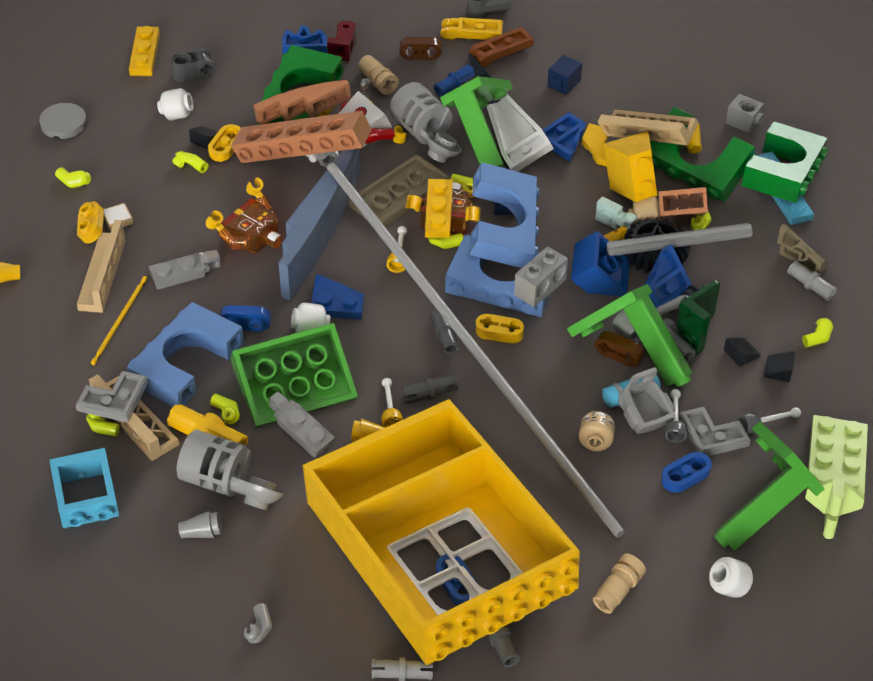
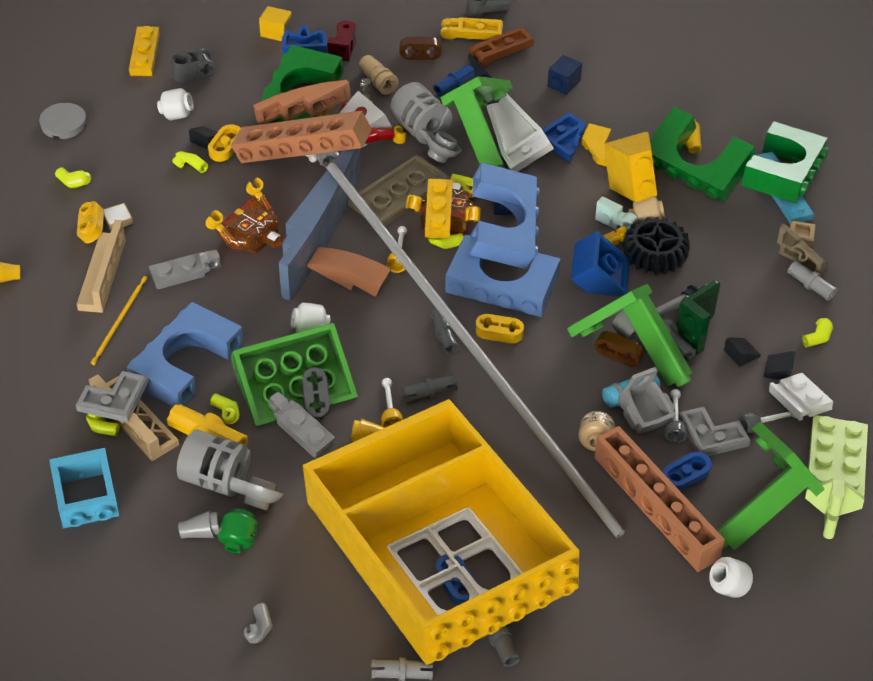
blue plate [220,305,271,332] -> none
blue wing [311,274,364,319] -> none
light grey brick [514,246,568,307] -> none
tan axle [593,553,646,614] -> none
tan fence [598,109,698,145] -> none
light grey axle [607,223,753,256] -> none
blue wing [644,244,692,308] -> none
nougat torso [659,187,708,218] -> none
neon yellow arm [691,211,712,230] -> none
light grey brick [726,94,765,134] -> none
none -> green head [218,509,258,554]
none -> yellow panel [259,6,292,41]
none -> dark grey beam [301,367,329,420]
none -> nougat slope [307,247,391,297]
none -> nougat brick [594,426,725,572]
none -> white plate [769,373,833,421]
none -> tan tile [790,221,816,247]

